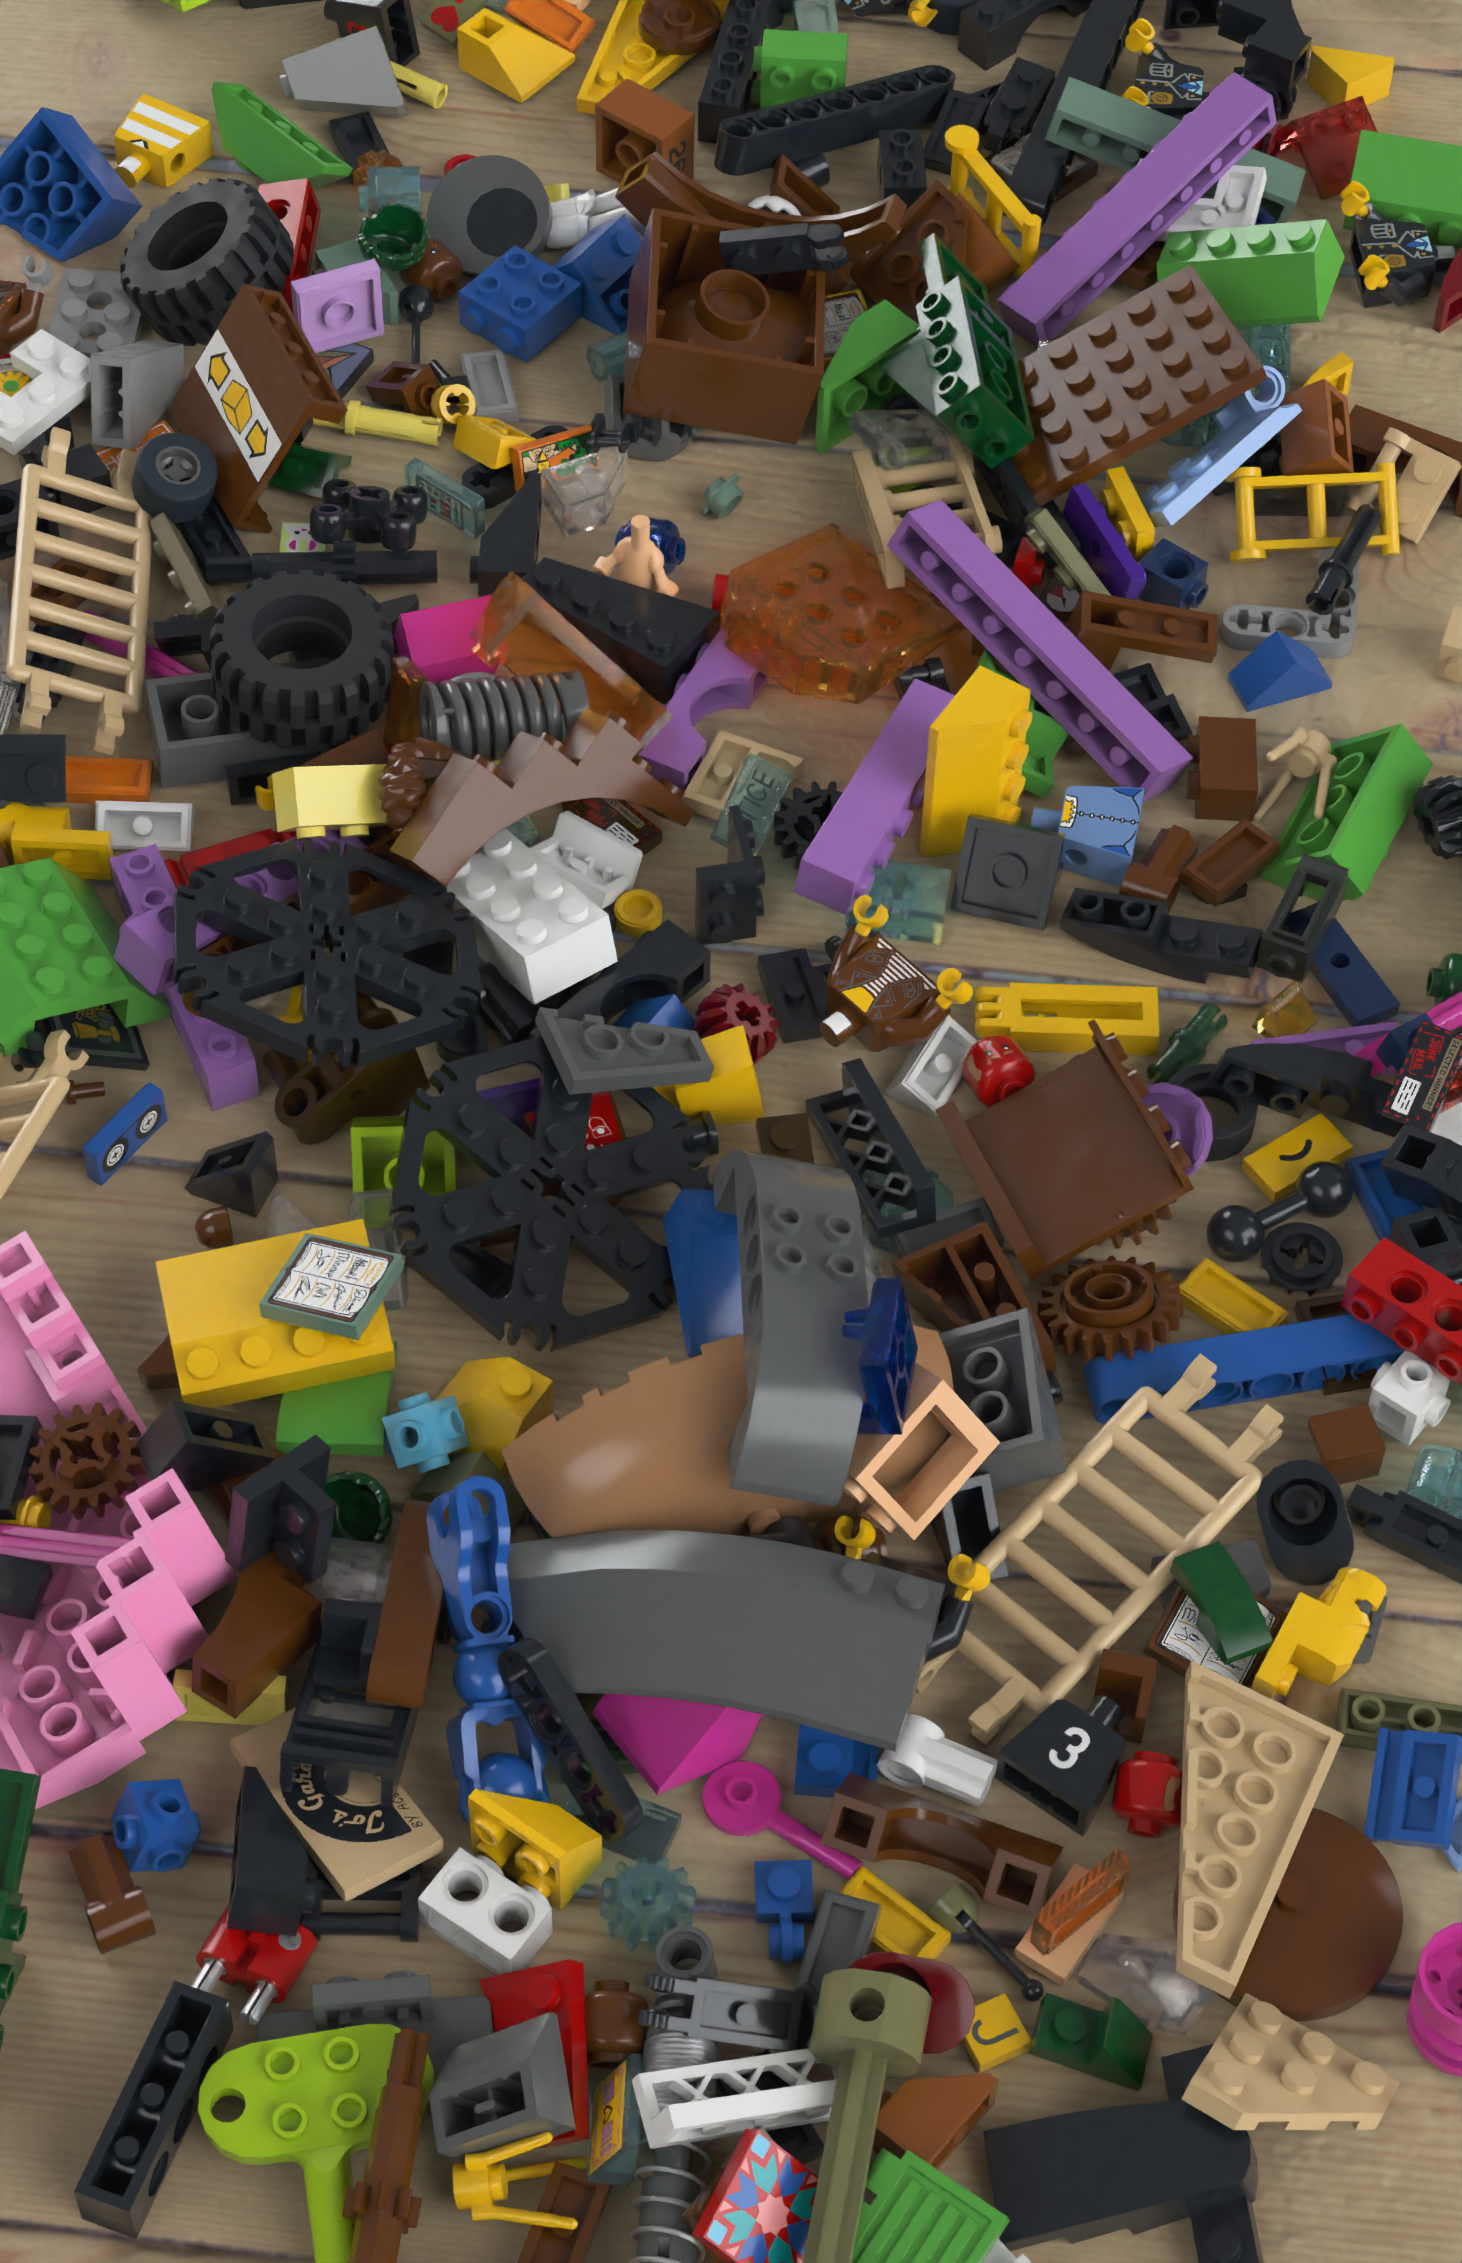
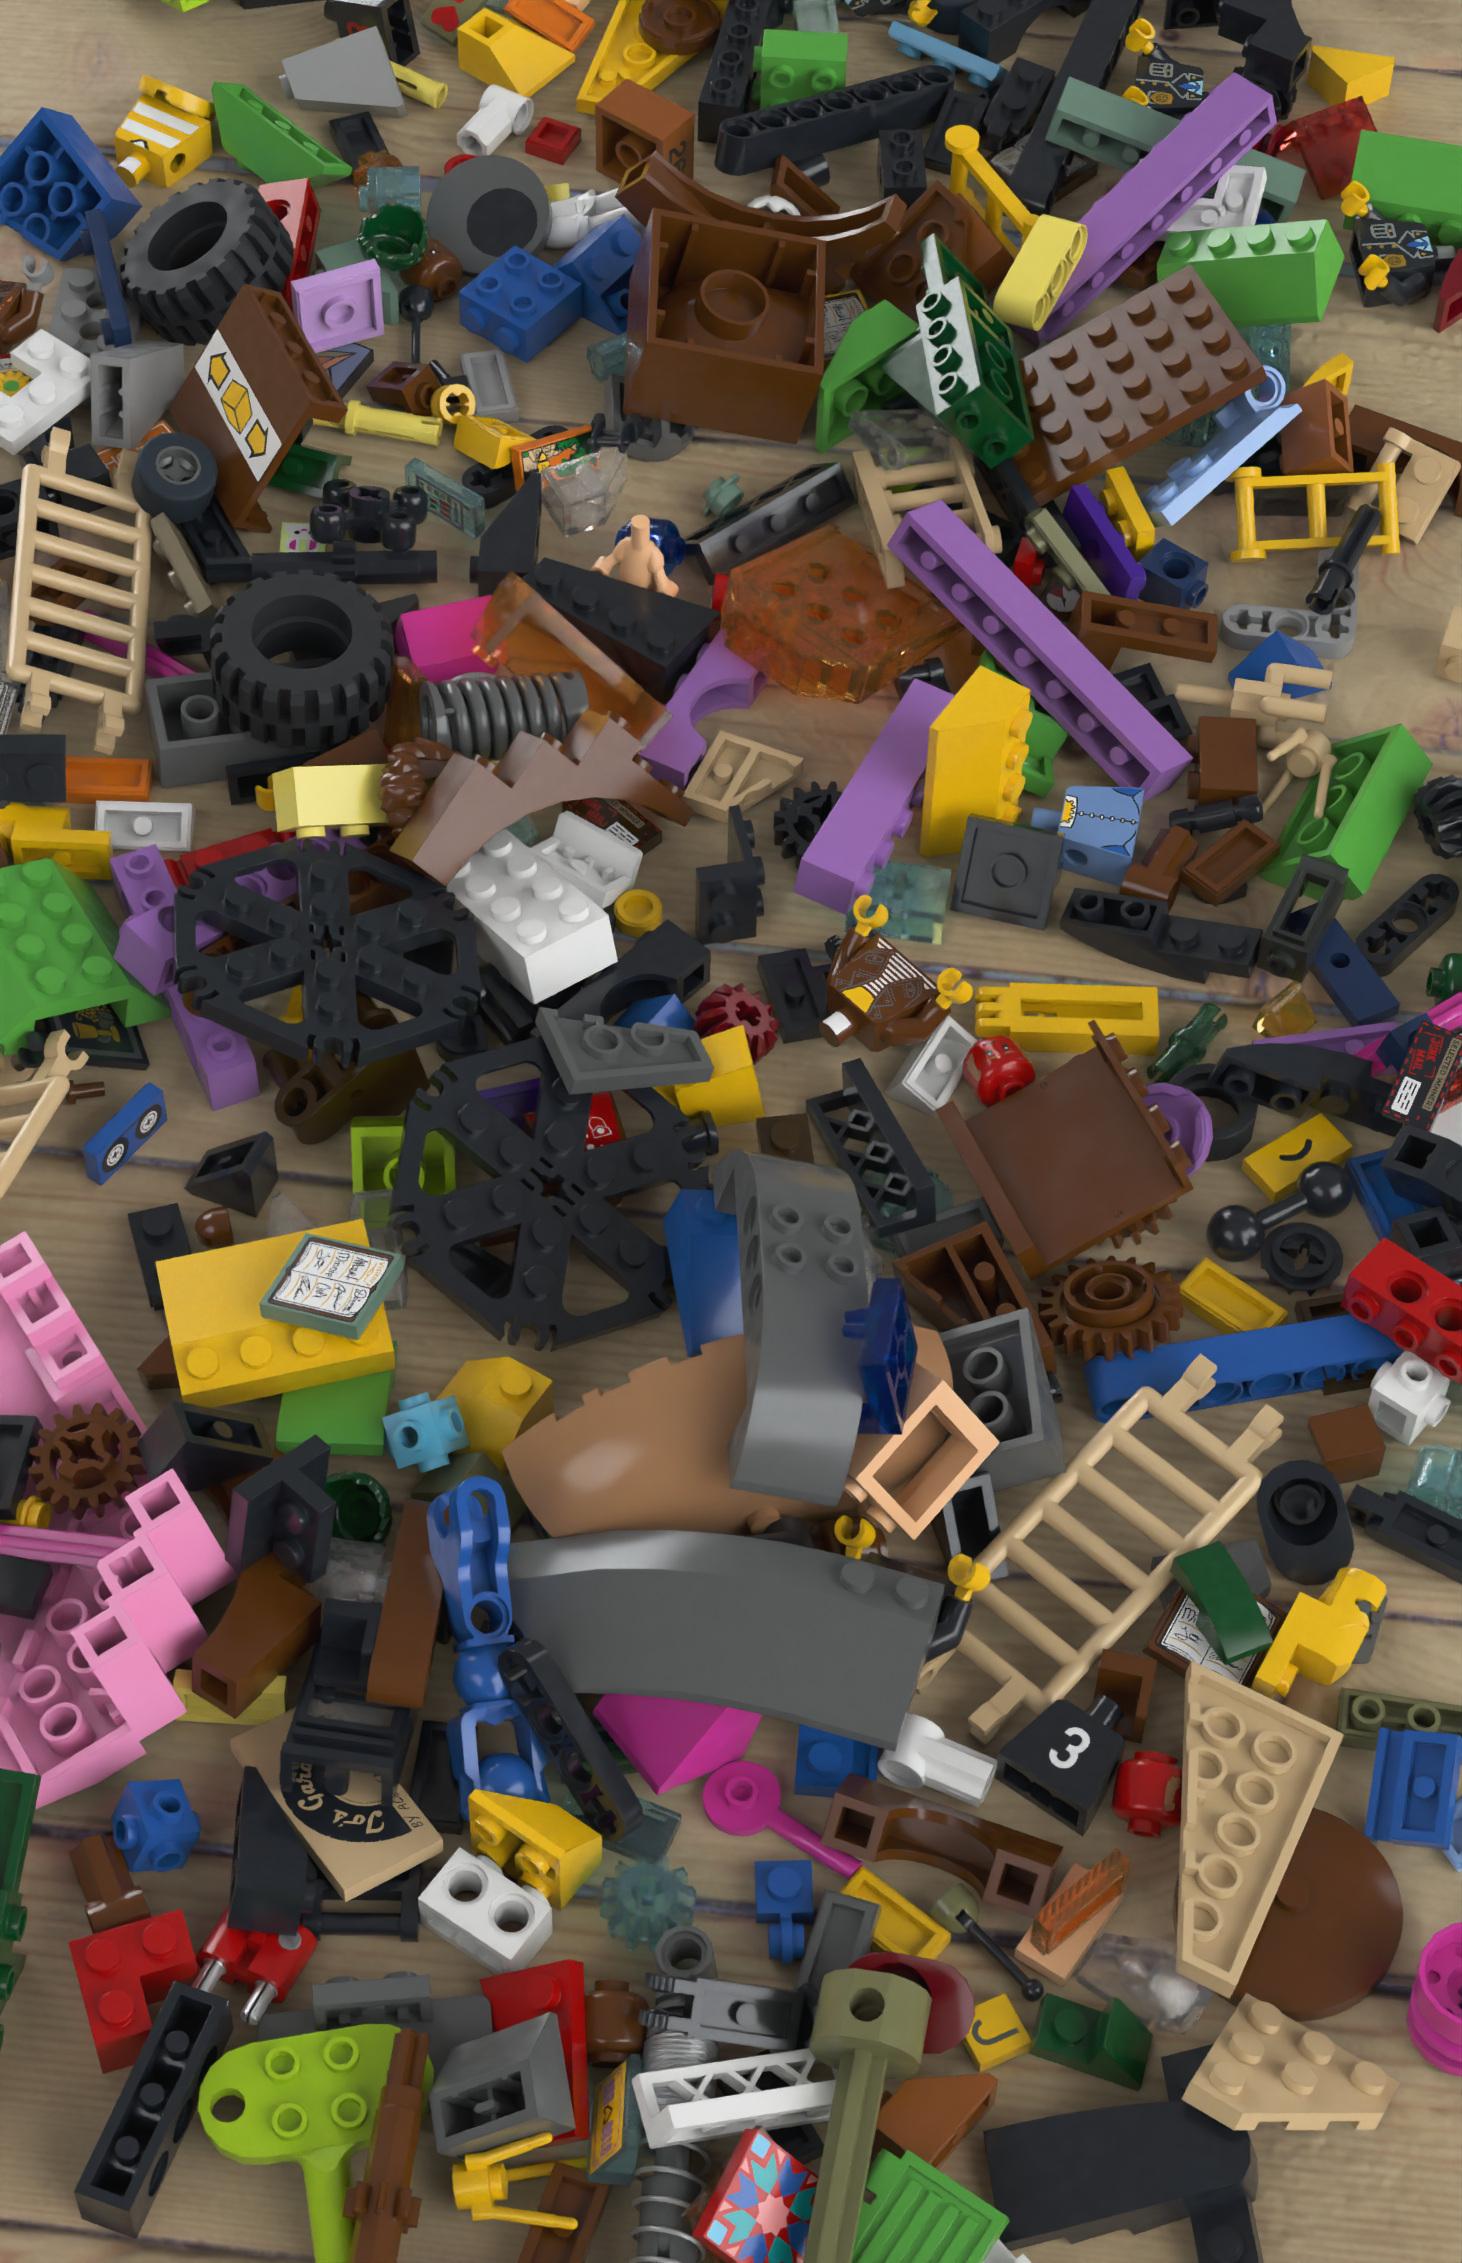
clear light blue tile [709,753,792,857] -> none
black hinge [719,223,849,275] -> none
none -> red brick [68,1909,199,2074]
none -> dark blue plate [80,209,132,348]
none -> black hinge [127,1203,191,1311]
none -> yellow tile [137,74,217,122]
none -> black tile [409,1720,479,1835]
none -> white piece [457,84,534,157]
none -> red tile [525,117,581,165]
none -> black fence [674,462,857,585]
none -> dark azure tile [888,20,1009,89]
none -> light yellow beam [993,214,1088,331]
none -> black axle [1169,794,1264,836]
none -> tan plant [1175,663,1333,749]
none -> black beam [1355,874,1459,977]

